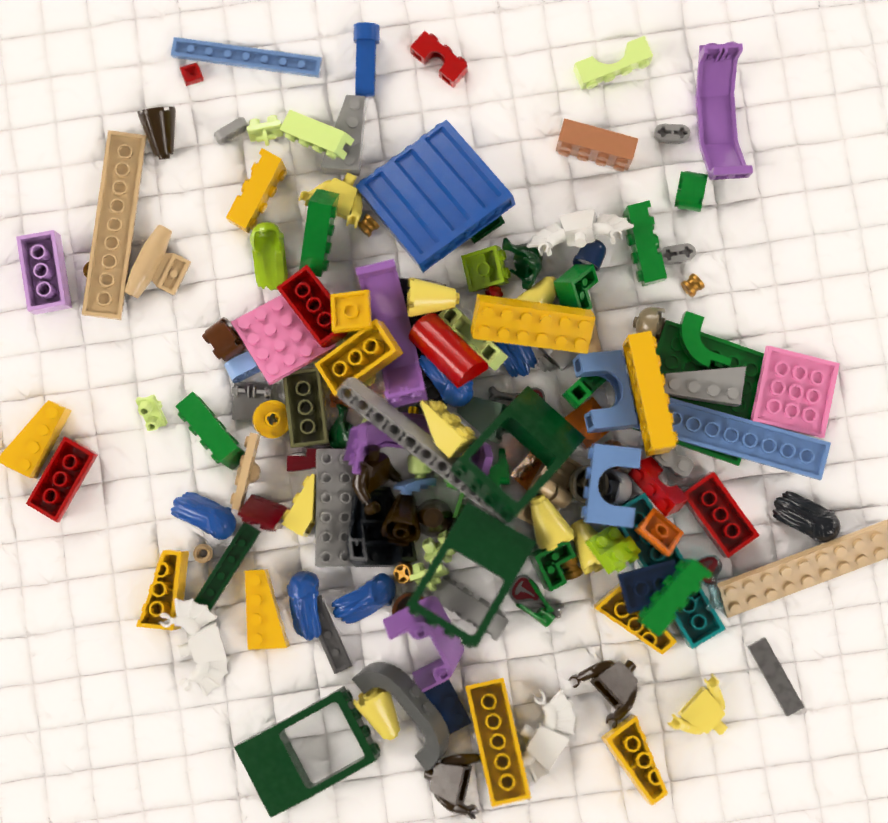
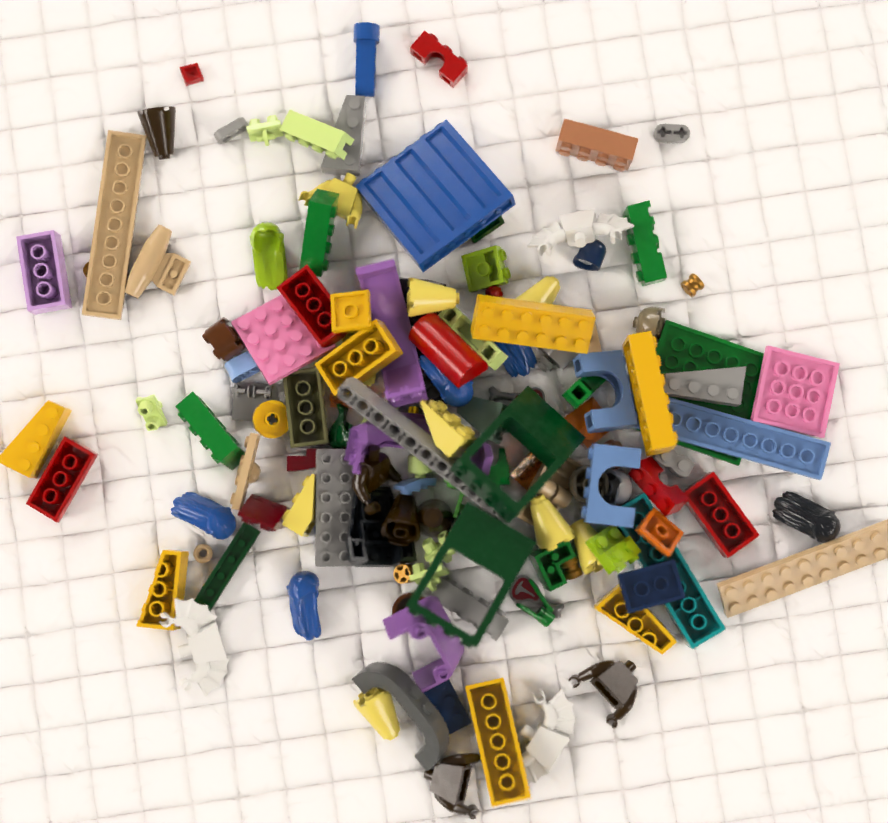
medium blue plate [171,37,322,78] -> none
yellow wedge [226,148,287,233] -> none
dark green window [234,686,381,818] -> none
yellow wedge [245,569,290,650] -> none
flat silver tile [317,595,353,675] -> none
blue hair [331,573,396,624] -> none
pearl gold wheel [357,213,380,237] -> none
dark green piece [502,238,543,290] -> none
green brick [554,264,599,309] -> none
yellowish green arch [573,36,653,90] -> none
yellow wedge [601,714,668,806] -> none
green wedge [637,558,713,637] -> none
light grey beam [660,243,696,265] -> none
light yellow torso [667,673,728,735] -> none
green brick [674,171,708,212] -> none
green arch [679,311,732,369] -> none
medium lavender panel [695,41,753,180] -> none
clear light blue piece [697,555,723,611] -> none
flat silver tile [747,637,804,717] -> none

